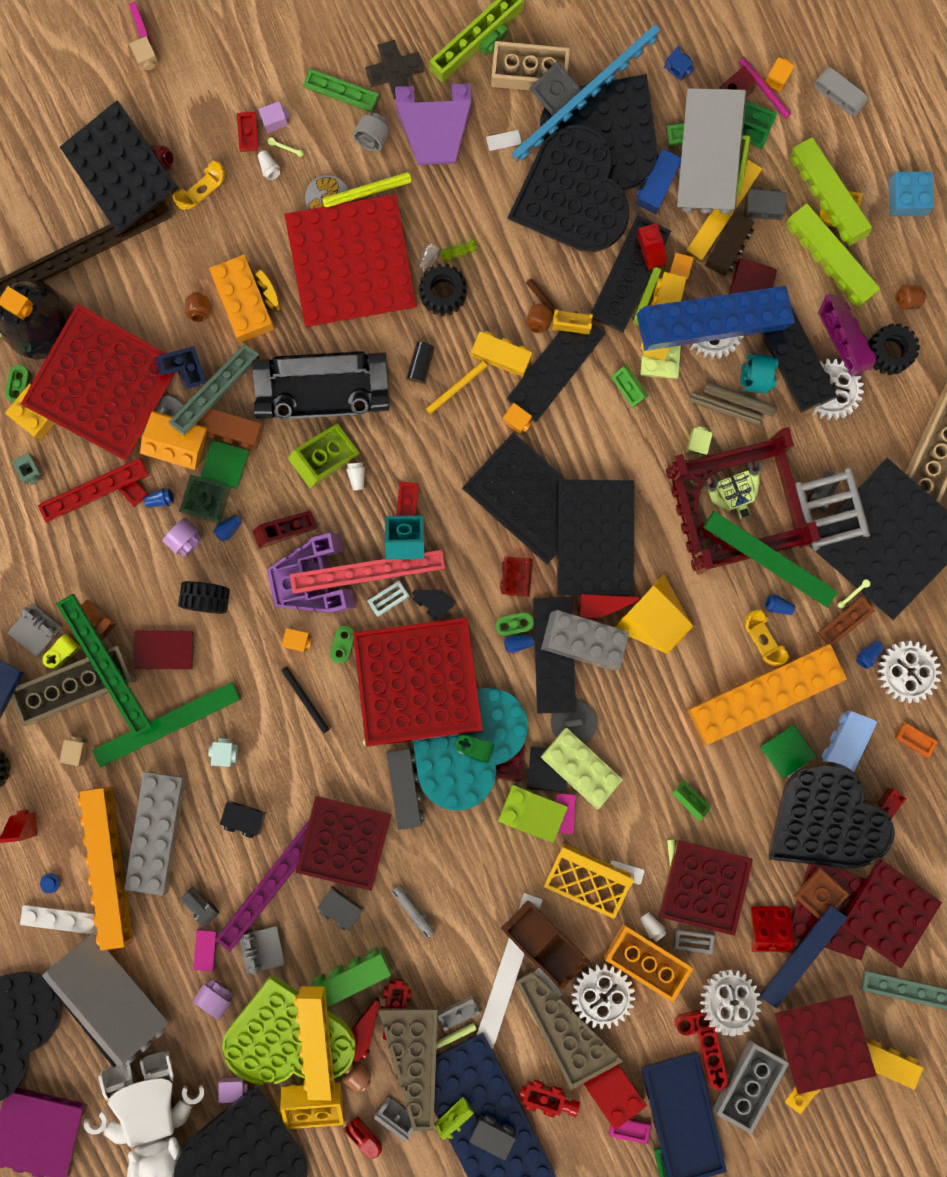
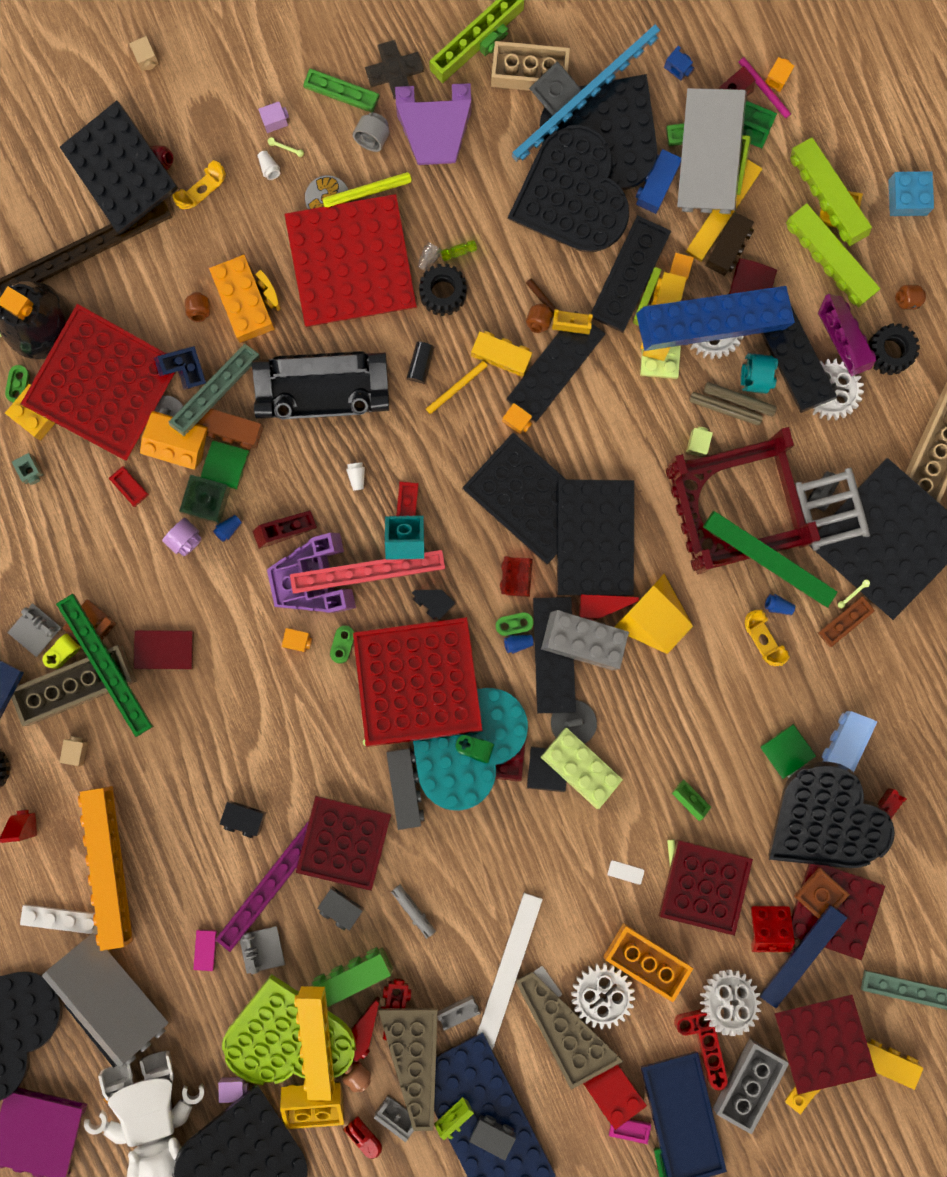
red tile [38,458,150,523] -> none
blue plate [40,873,60,893] -> none
green tile [92,682,241,767] -> none
light grey brick [124,771,186,896] -> none
dark pink tile [129,2,152,44] -> none
blue cone [144,488,174,508] -> none
black tyre [178,581,230,614] -> none
dark grey piece [180,887,220,927] -> none
lavender piece [192,980,232,1020] -> none
light aqua brick [208,738,238,767] -> none
red plate [237,112,259,152] -> none
black bar [281,666,330,734] -> none
lime slope [288,423,360,489] -> none
light aqua tile [367,581,410,617] -> none
yellowish green bar [436,1023,477,1050] -> none
white sticker [486,130,521,151] -> none
lime slope [498,785,568,843] -> none
reddish brown piece [501,900,590,989] -> none
red brick [519,1080,580,1118] -> none
yellow fence [544,843,634,919] -> none
dark pink tile [556,793,576,834] -> none
bright green plate [611,365,649,407] -> none
red slope [636,223,667,271] -> none
white cone [640,912,667,942] -> none
light grey tile [673,929,715,954] -> none
light orange brick [687,644,847,745] -> none
torso [703,461,762,519] -> none
dark grey brick [744,187,787,220] -> none
light grey beam [814,67,868,116] -> none
dark red plate [841,859,942,969] -> none
blue cone [856,641,884,669] -> none
white gear [877,641,942,703] -> none
orange tile [894,722,939,758] -> none

